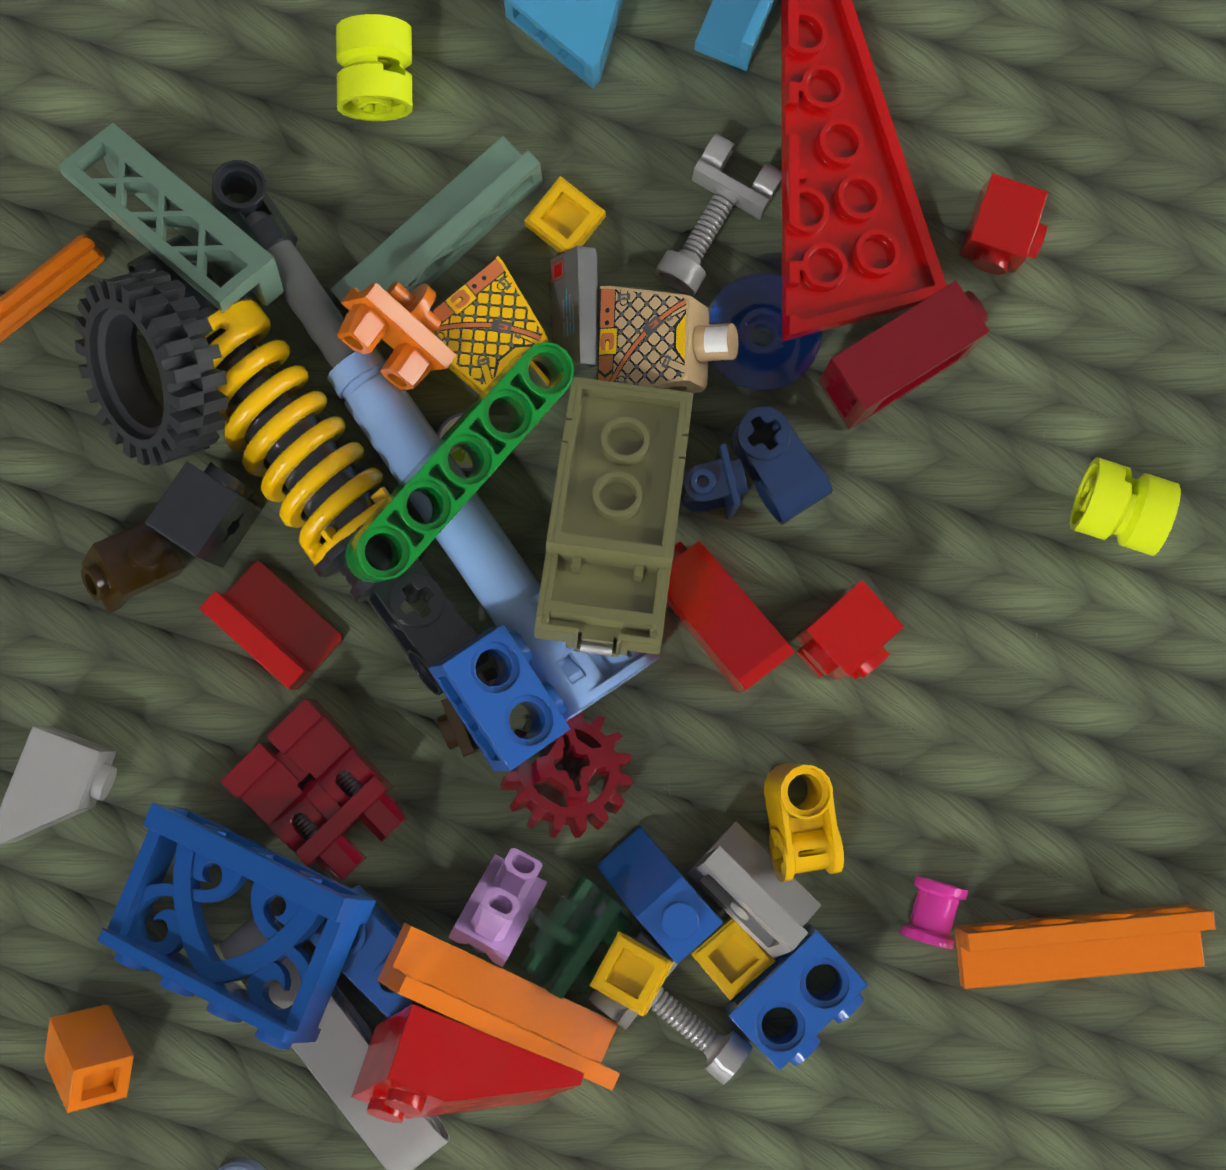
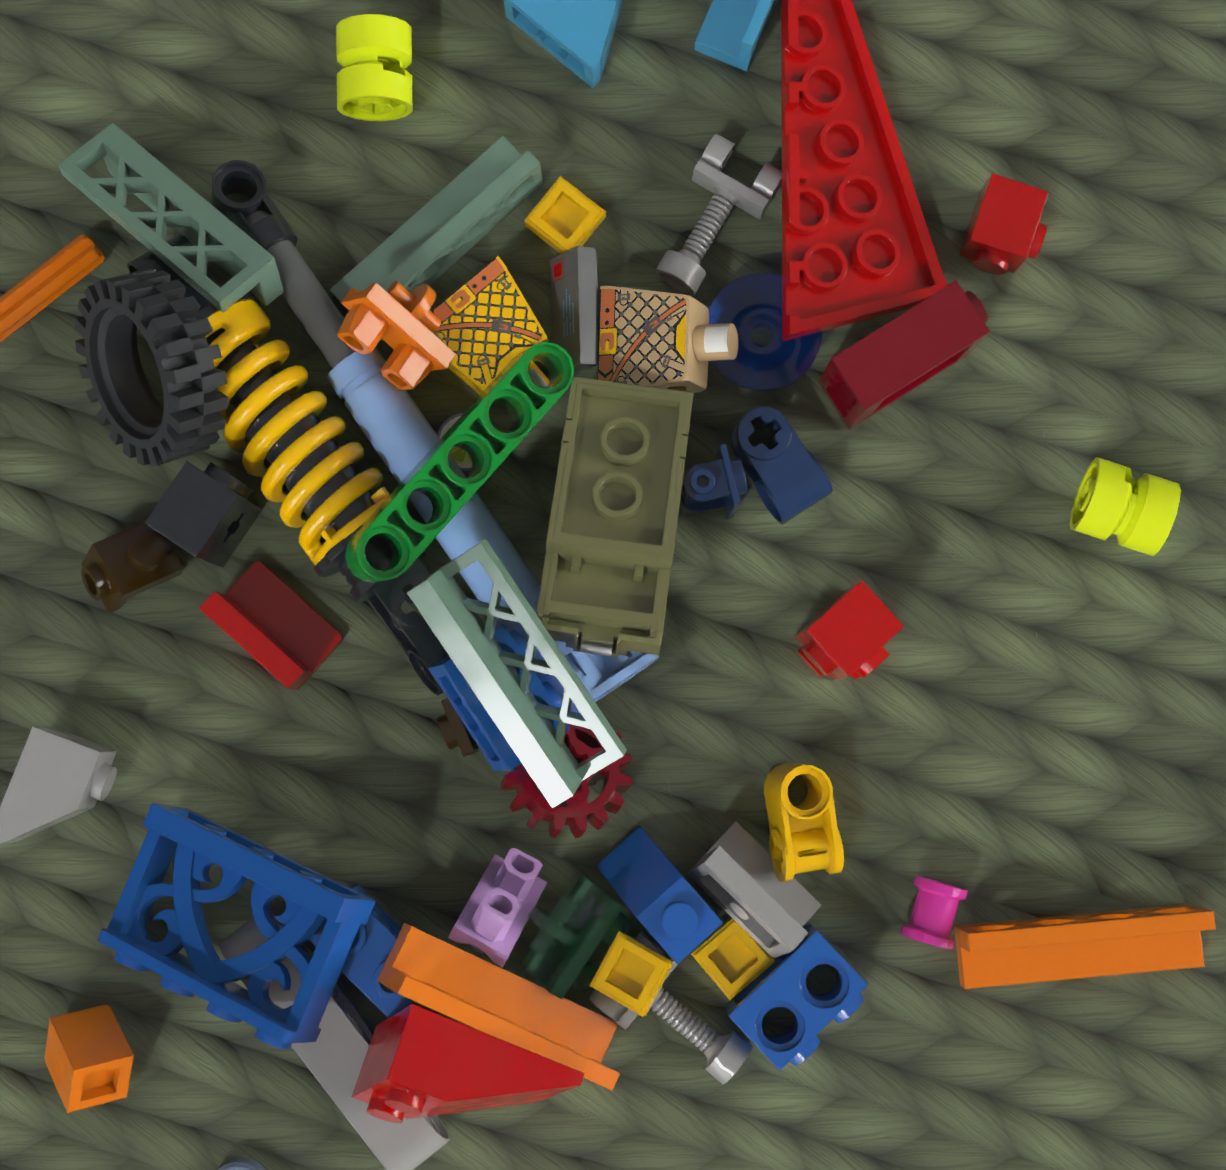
dark red hips [220,698,407,882] -> none
red slope [667,540,795,693] -> none
none -> sand green fence [407,539,627,808]

